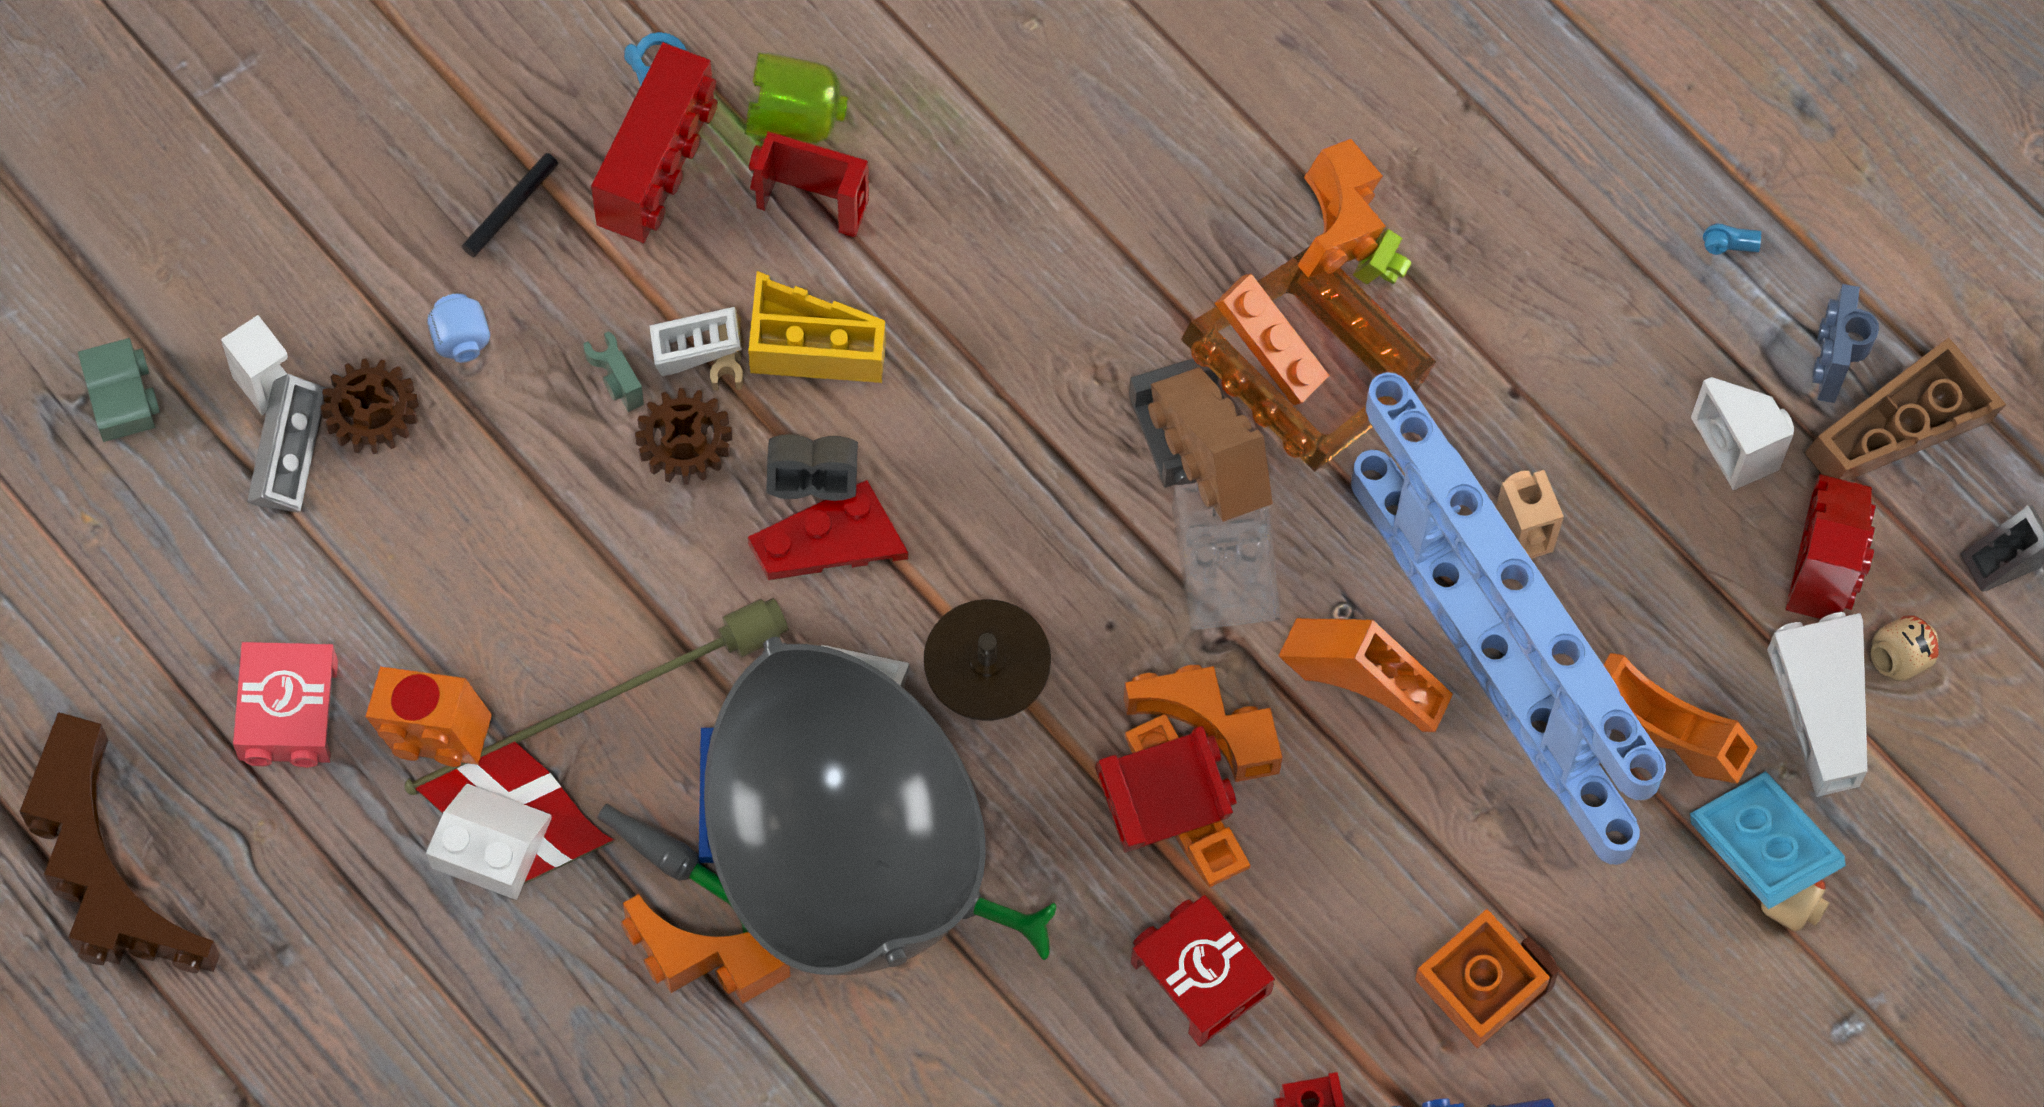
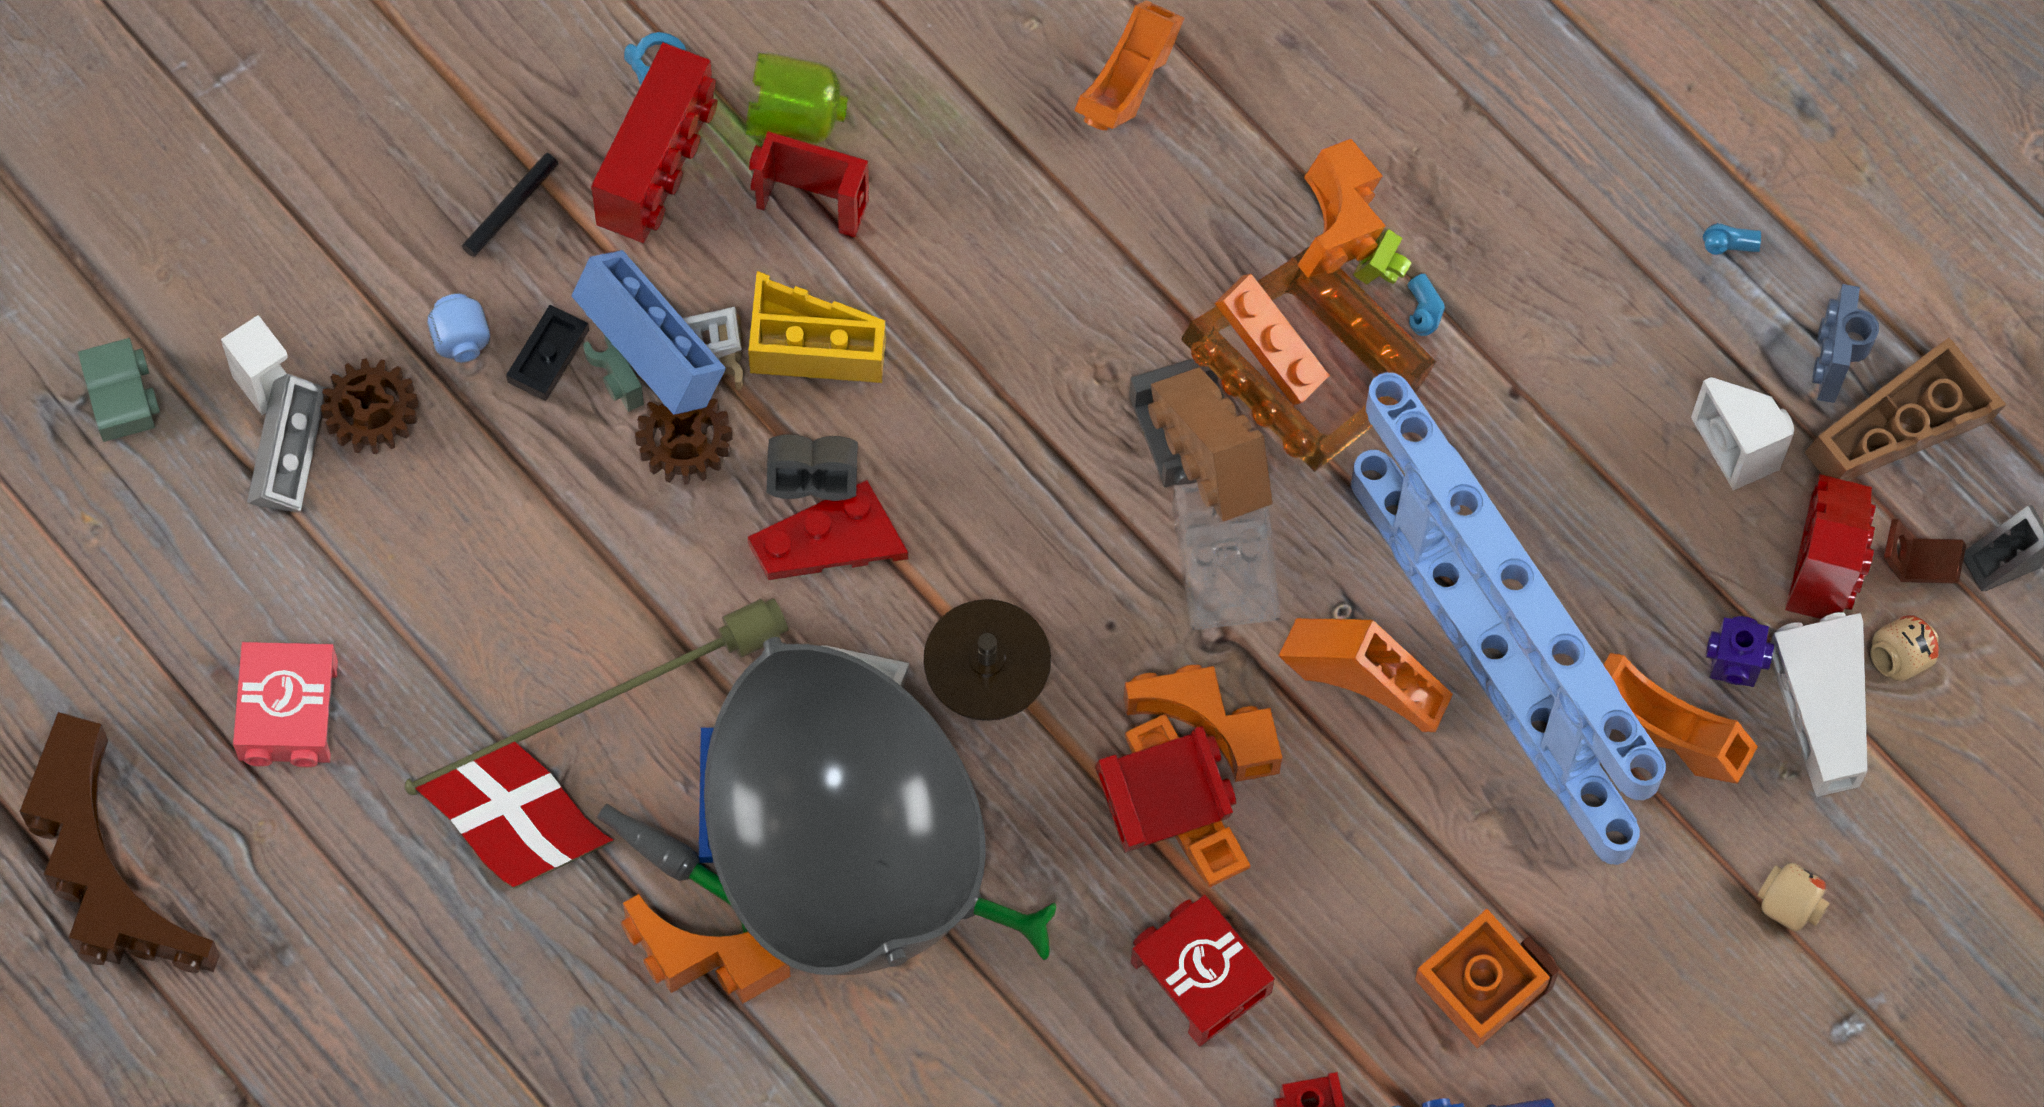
orange brick [365,666,492,767] -> none
white slope [426,784,552,900] -> none
light nougat brick [1496,470,1564,559] -> none
medium azure tile [1690,771,1846,909] -> none
none -> black plate [506,305,589,401]
none -> medium blue brick [571,250,726,415]
none -> orange arch [1074,0,1184,131]
none -> dark azure arm [1407,274,1445,336]
none -> dark purple brick [1706,616,1774,687]
none -> copper bracket [1884,519,1966,583]

